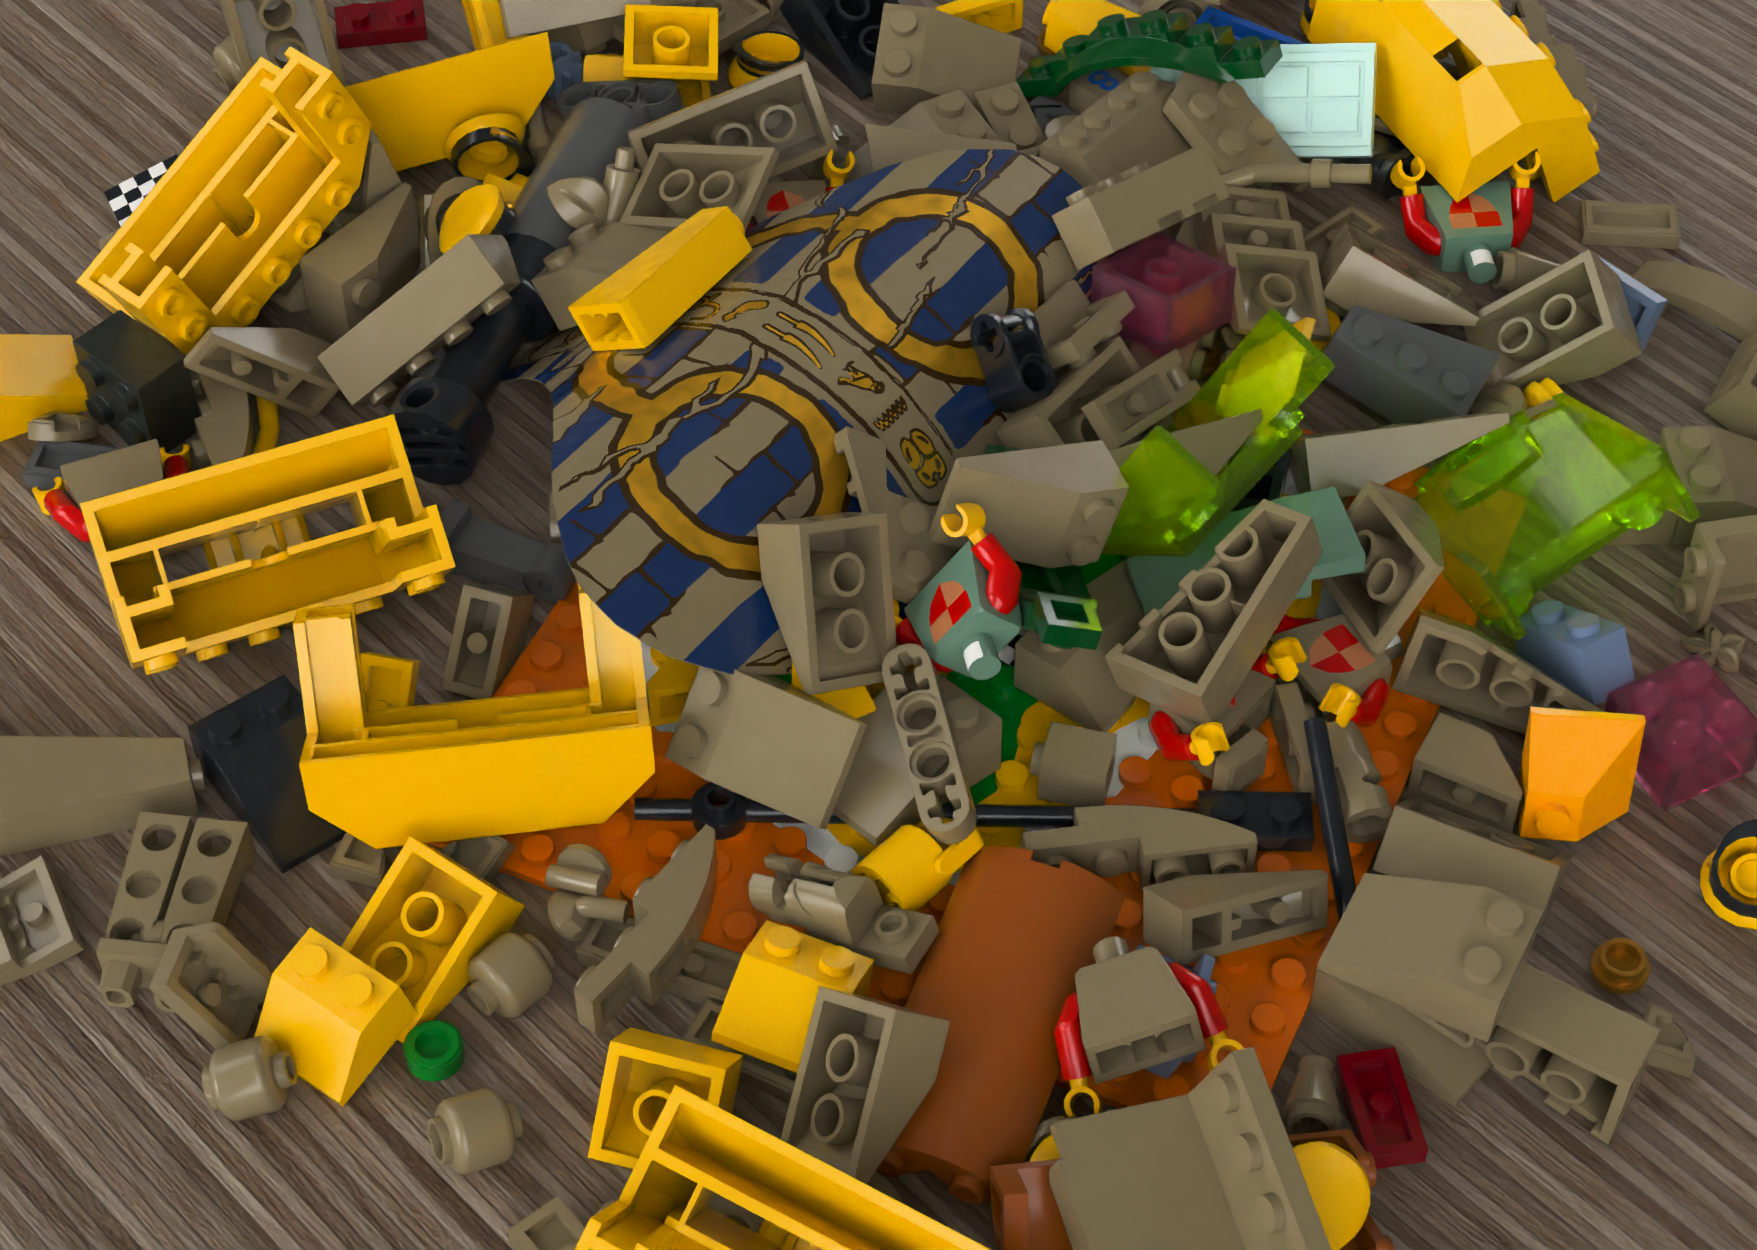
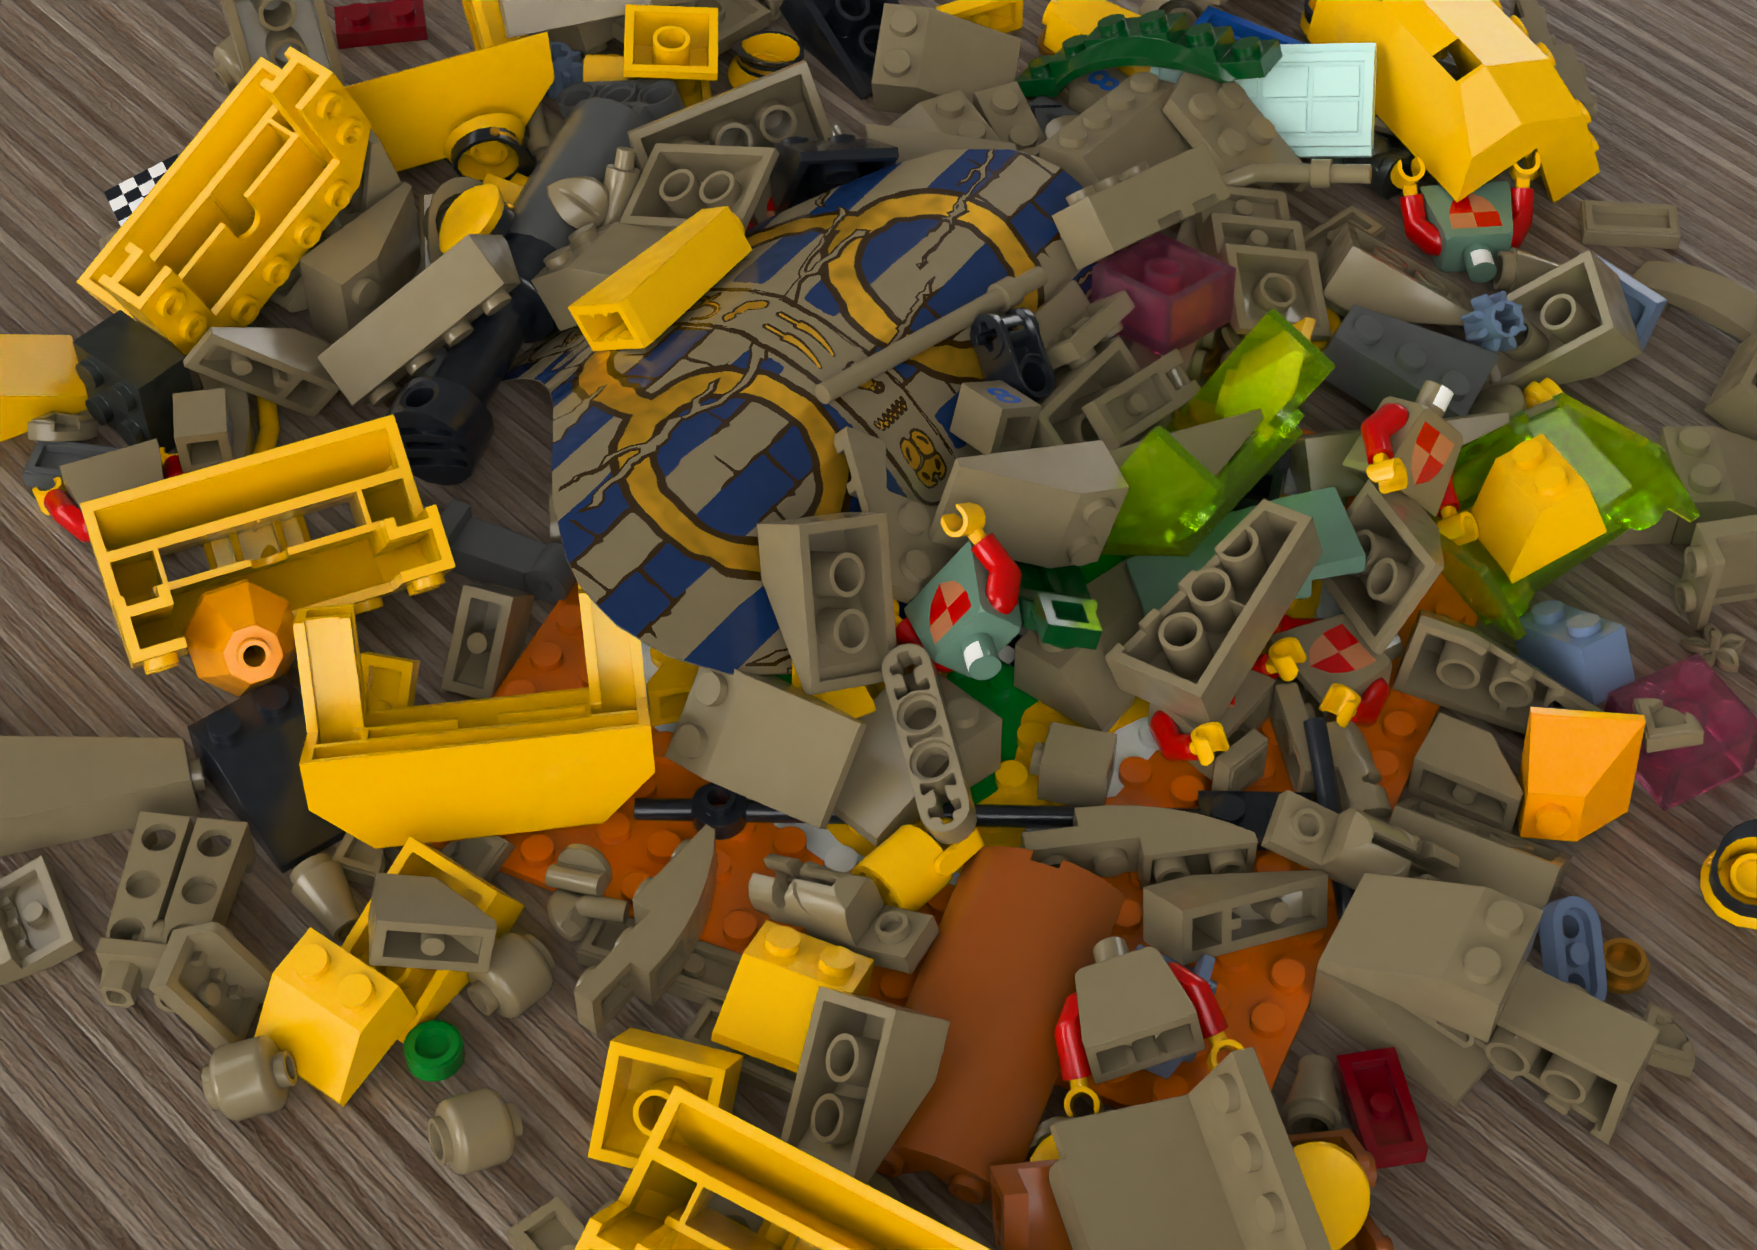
none -> dark tan brick [173,387,235,473]
none -> light orange cone [182,579,297,697]
none -> dark tan cone [290,853,360,941]
none -> dark tan slope [368,873,497,973]
none -> black slope [770,134,899,215]
none -> dark tan bar [815,266,1048,404]
none -> dark tan brick [950,380,1042,454]
none -> dark tan plate [1261,790,1460,890]
none -> torso [1342,380,1479,546]
none -> sand blue gear [1461,291,1527,352]
none -> yellow slope [1470,433,1607,584]
none -> sand blue plate [1539,896,1607,1002]
none -> dark tan tile [1633,698,1704,753]

